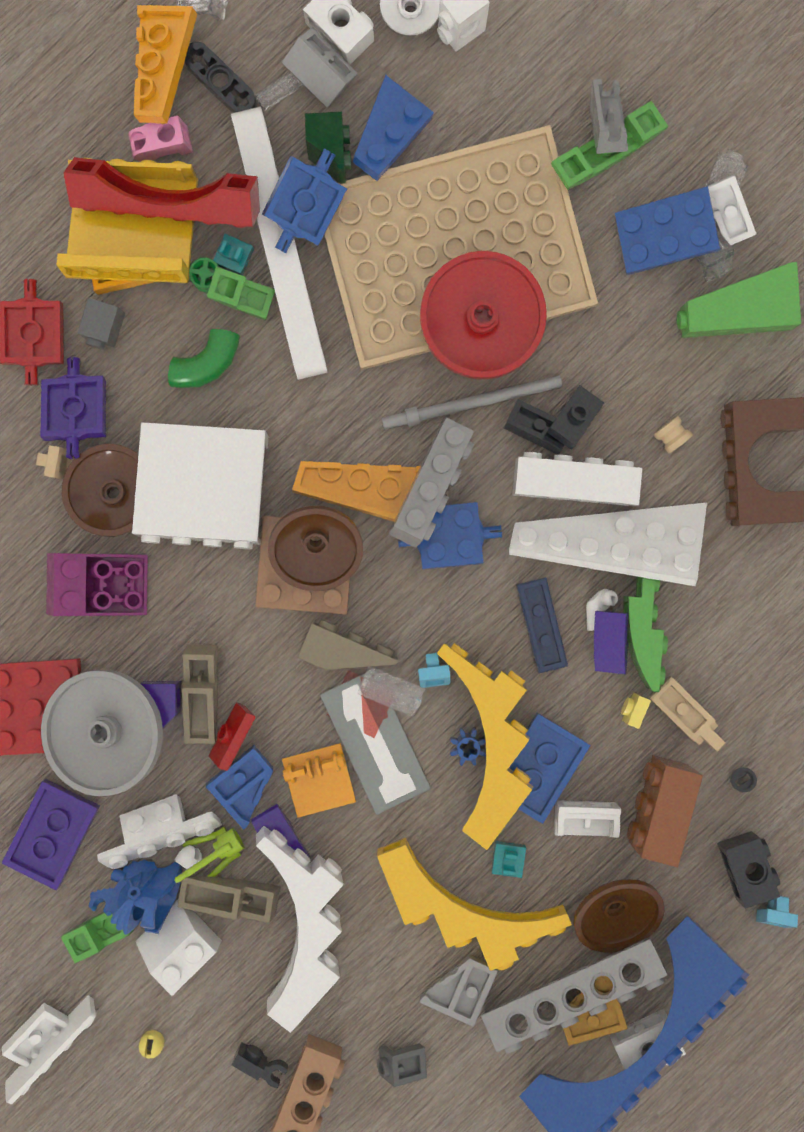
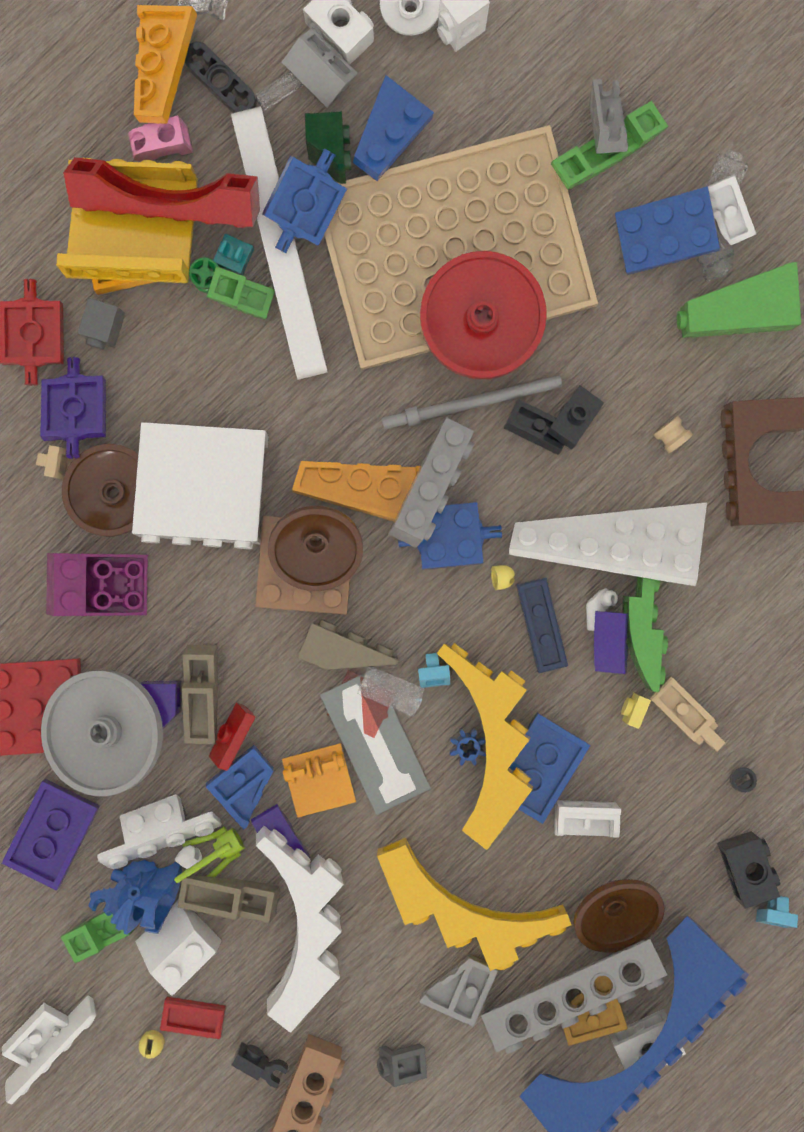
green cylinder [168,329,240,388] -> none
teal tile [491,841,526,878] -> none
white brick [512,452,642,506] -> none
dark orange brick [627,755,703,868] -> none
none -> red tile [160,996,226,1040]
none -> light yellow hinge [491,565,515,590]

